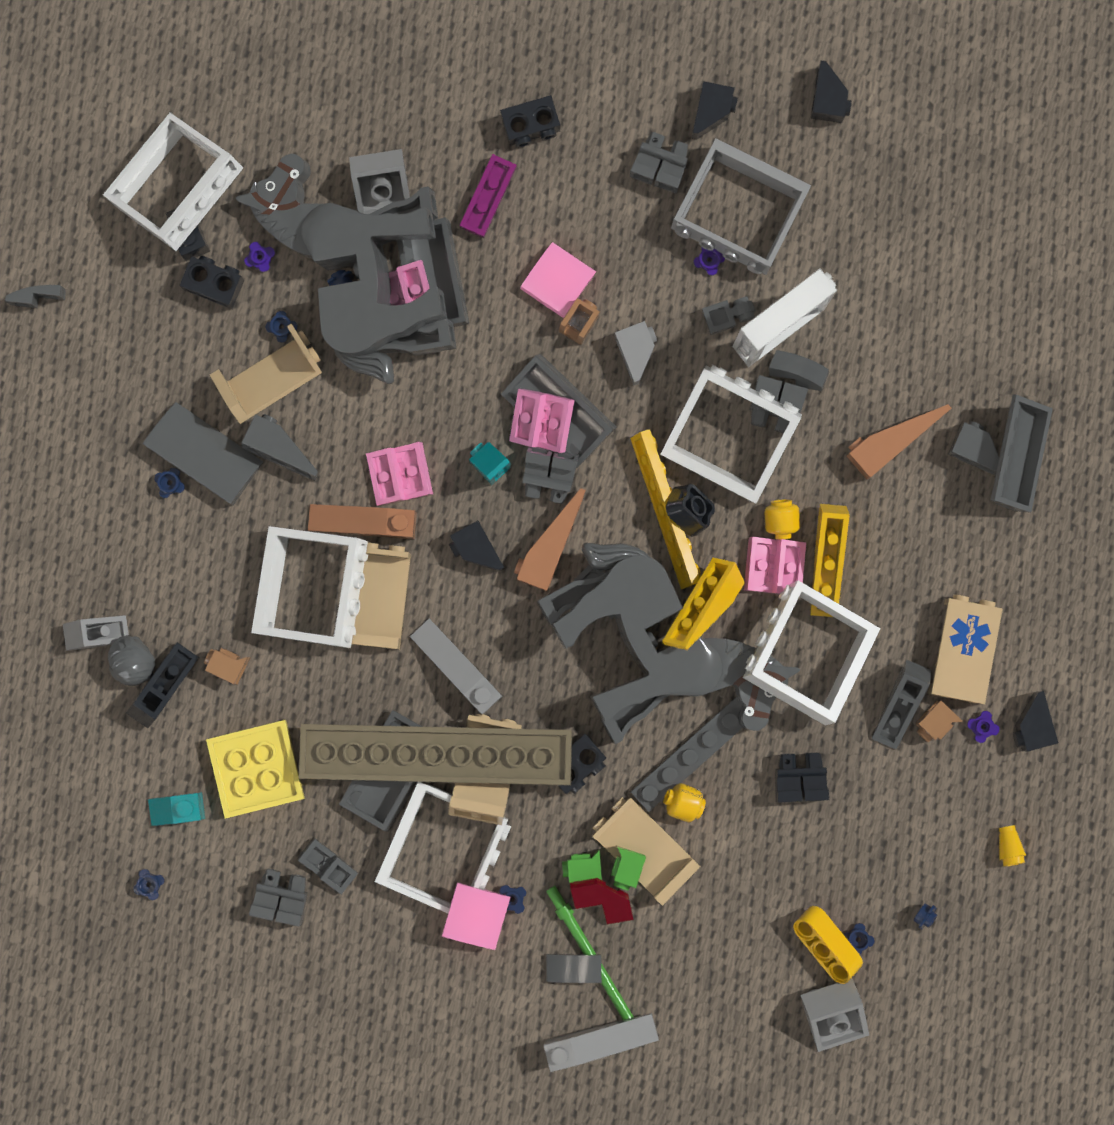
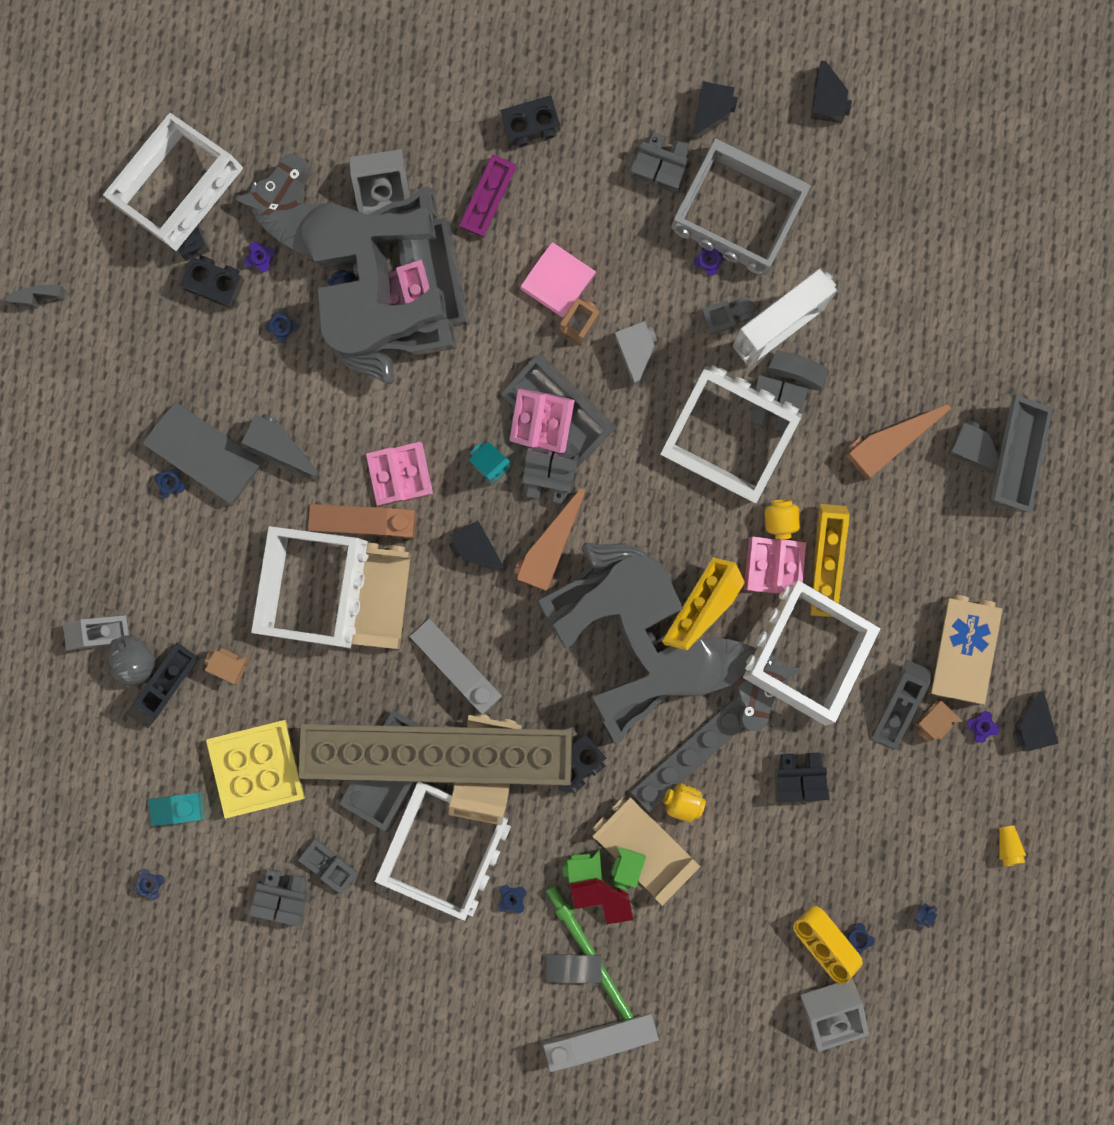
tan panel [210,324,322,424] -> none
bright pink slope [442,883,510,950] -> none
yellow plate [630,429,700,589] -> none
black piece [666,484,715,537] -> none

